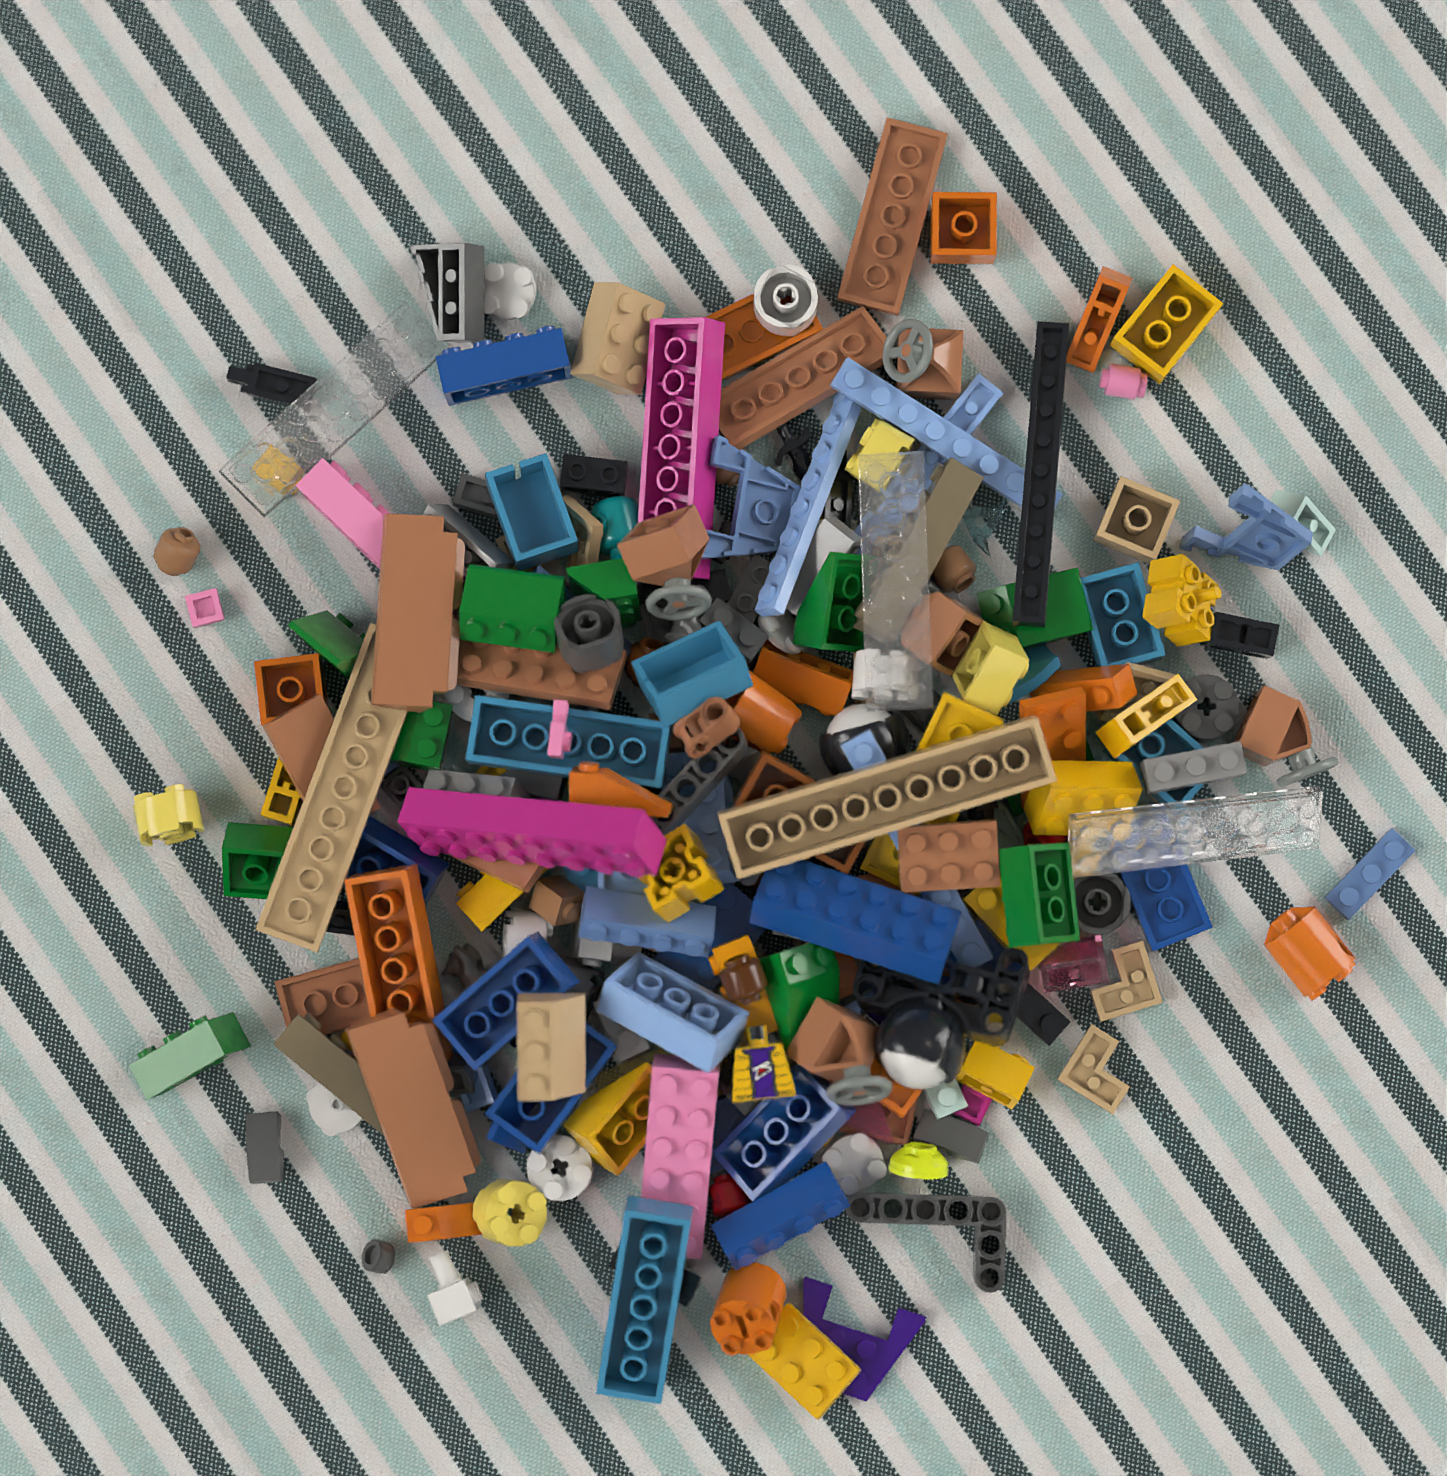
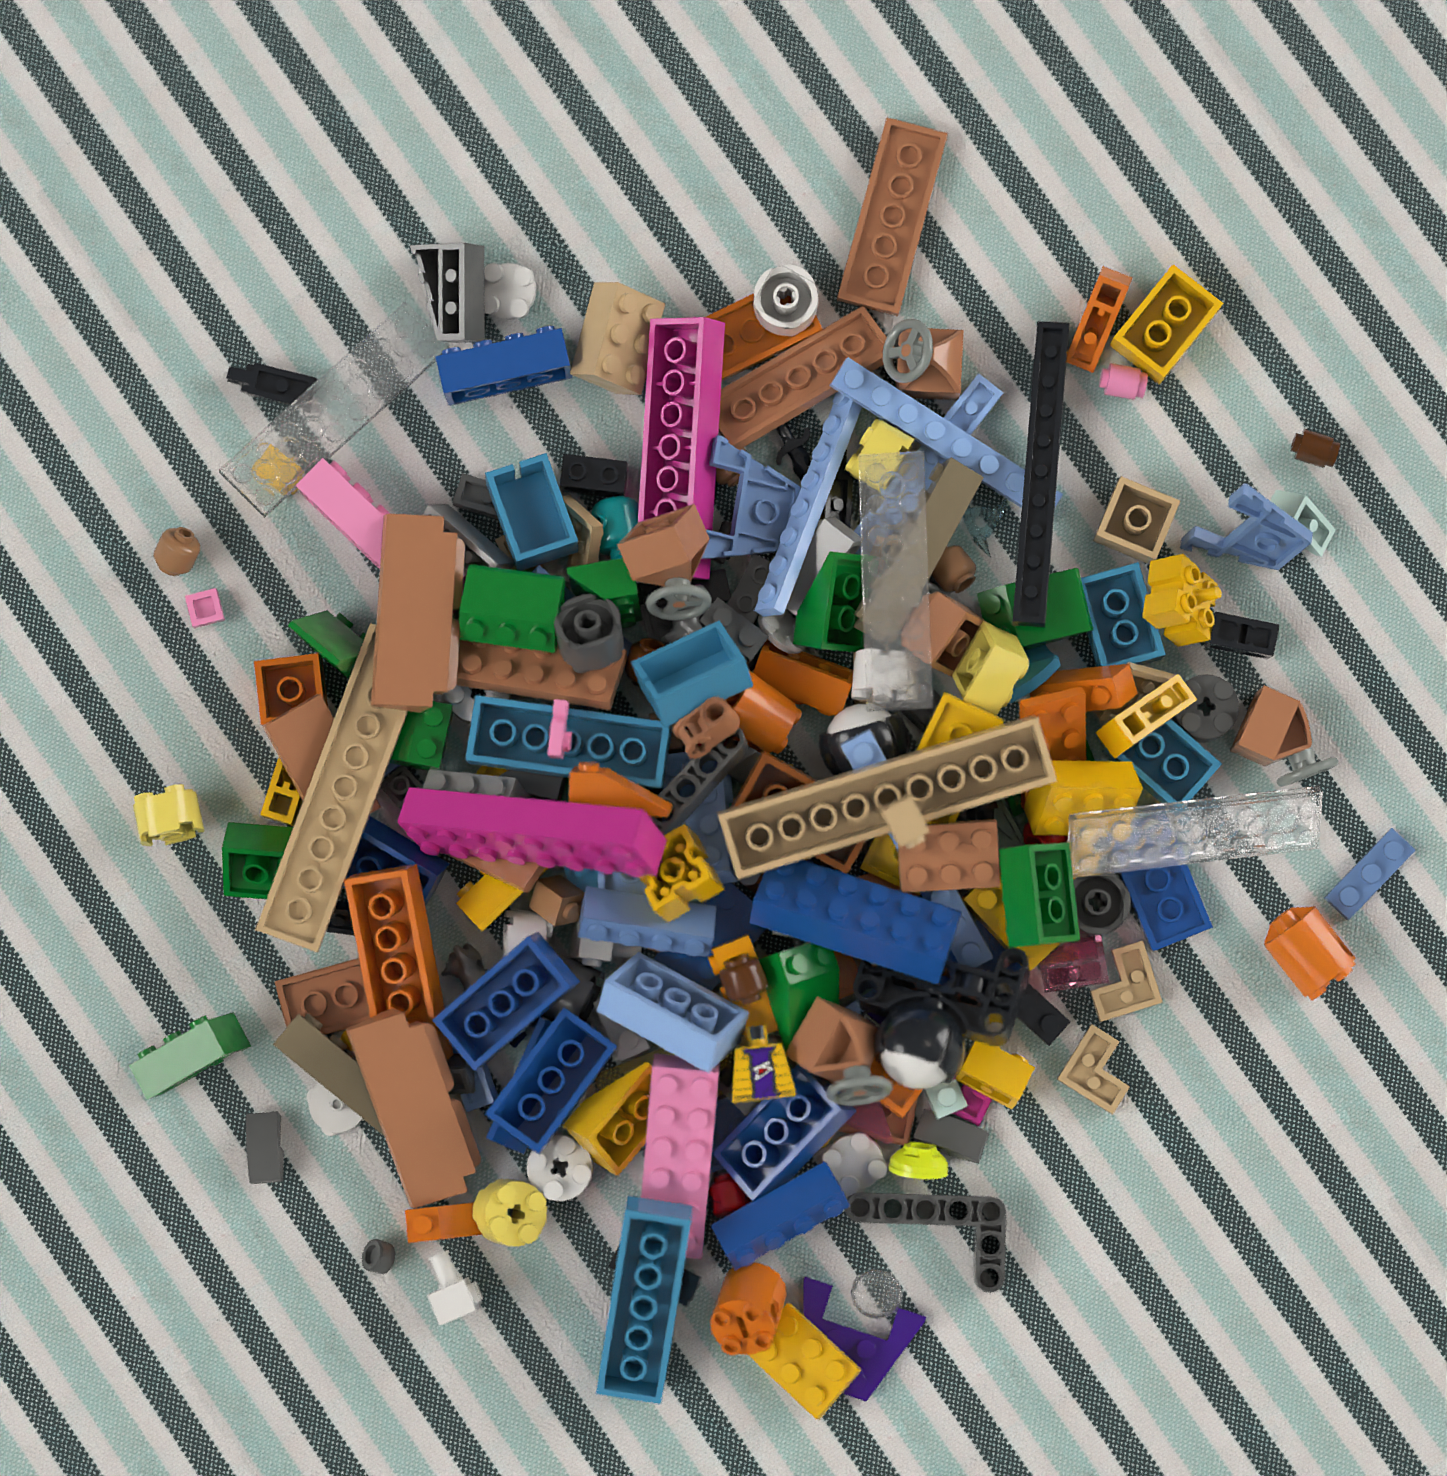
tan slope [517,993,586,1101] -> none
orange brick [930,192,997,264] -> none
light grey brick [1139,741,1247,795] -> none
none -> clear hair [851,1269,902,1319]
none -> tan brick [879,793,930,849]
none -> reddish brown brick [1290,428,1340,468]

